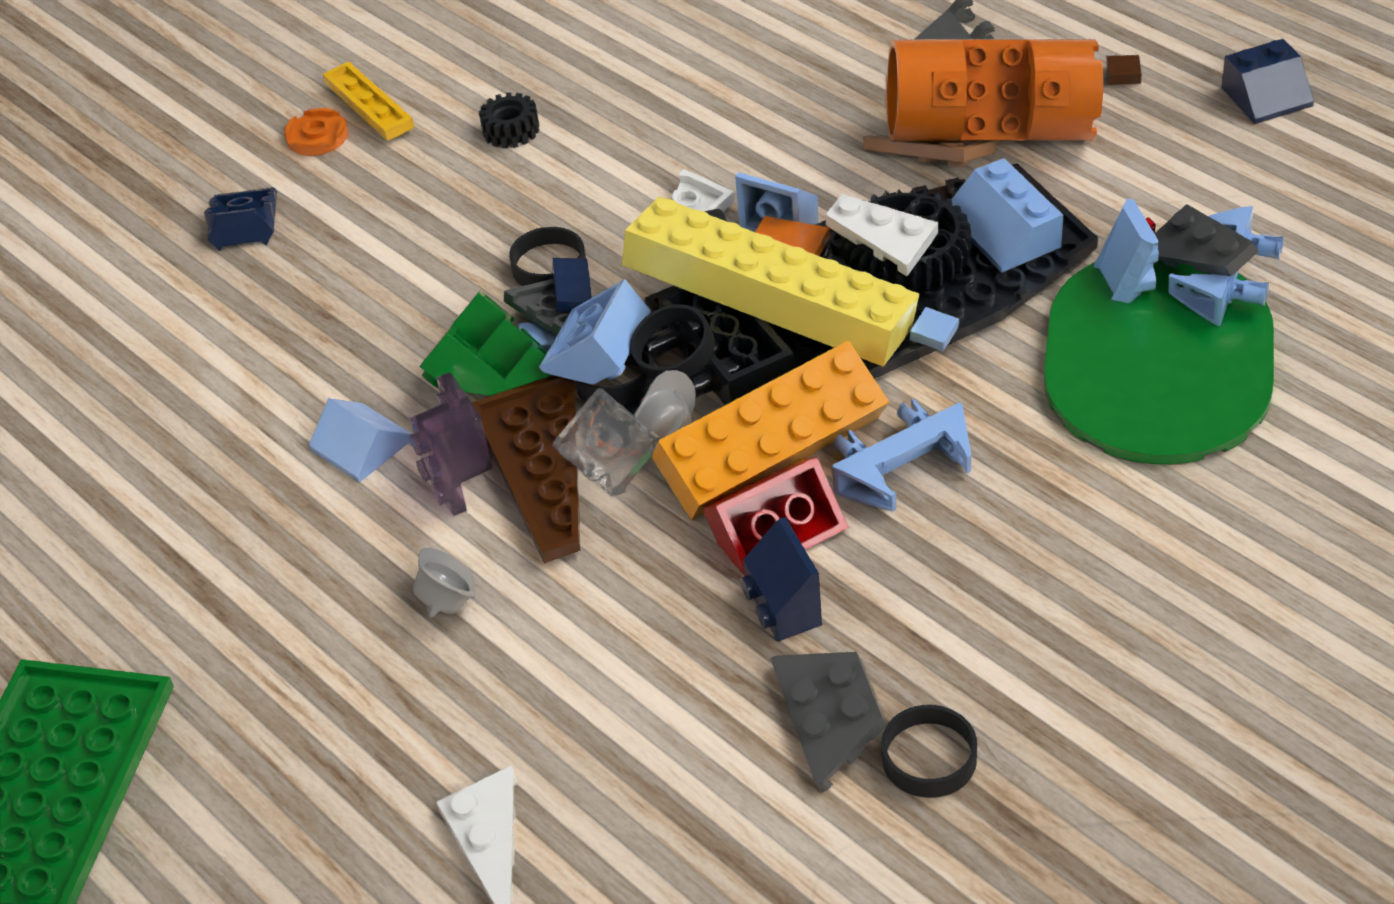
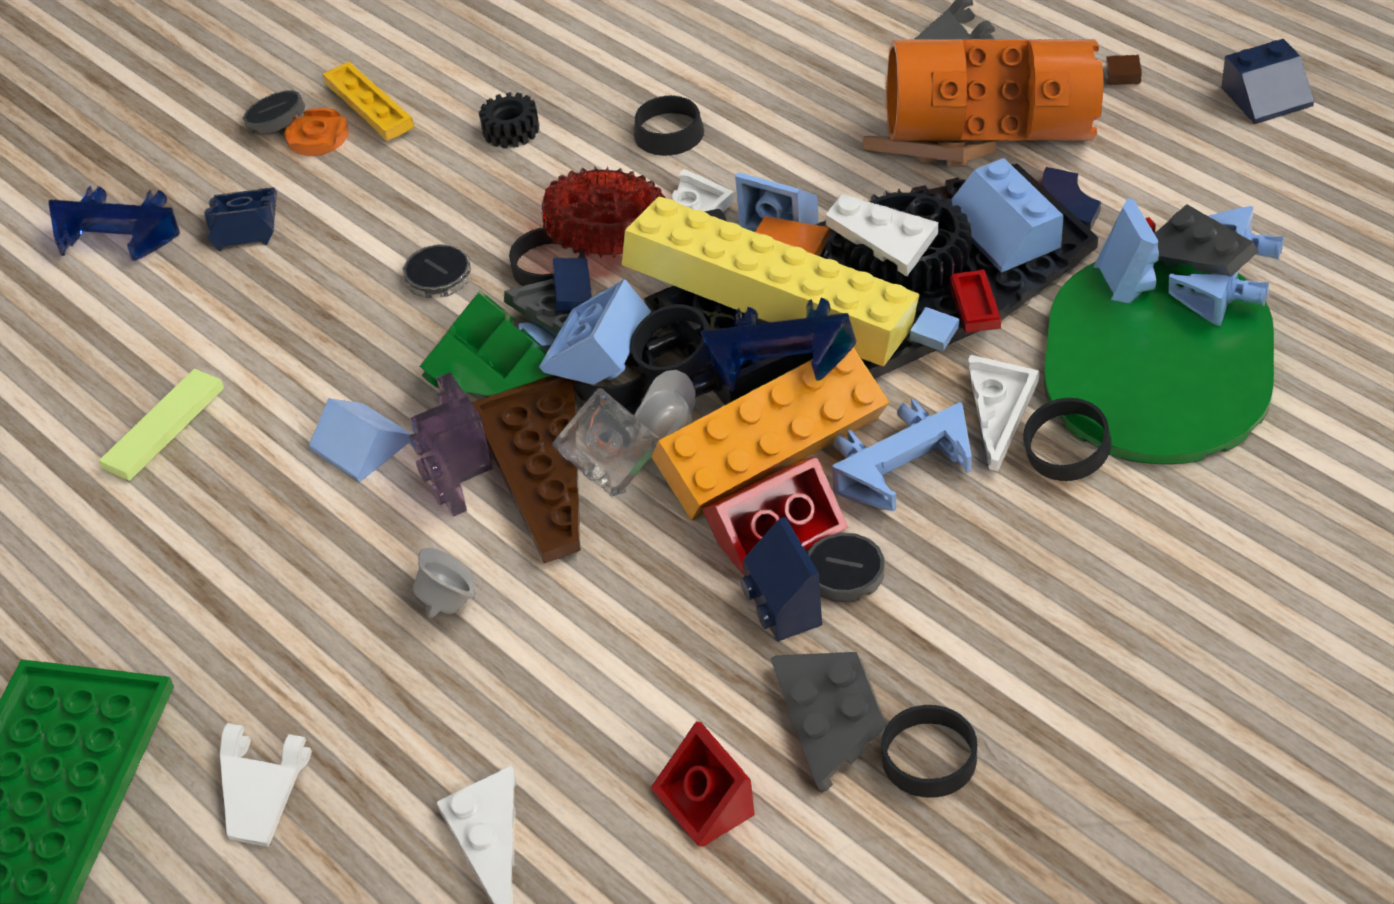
none -> clear blue hose [48,185,180,261]
none -> yellowish green tile [99,368,224,481]
none -> white flag [220,723,312,847]
none -> tile [243,90,305,135]
none -> black tile [403,244,471,298]
none -> clear red gear [542,166,665,259]
none -> black tyre [634,95,704,156]
none -> red slope [650,721,755,847]
none -> clear blue hose [701,297,857,391]
none -> black tile [807,533,885,602]
none -> red tile [949,270,1001,333]
none -> white wing [968,355,1039,471]
none -> black tyre [1023,398,1111,481]
none -> dark blue tile [1042,167,1101,230]

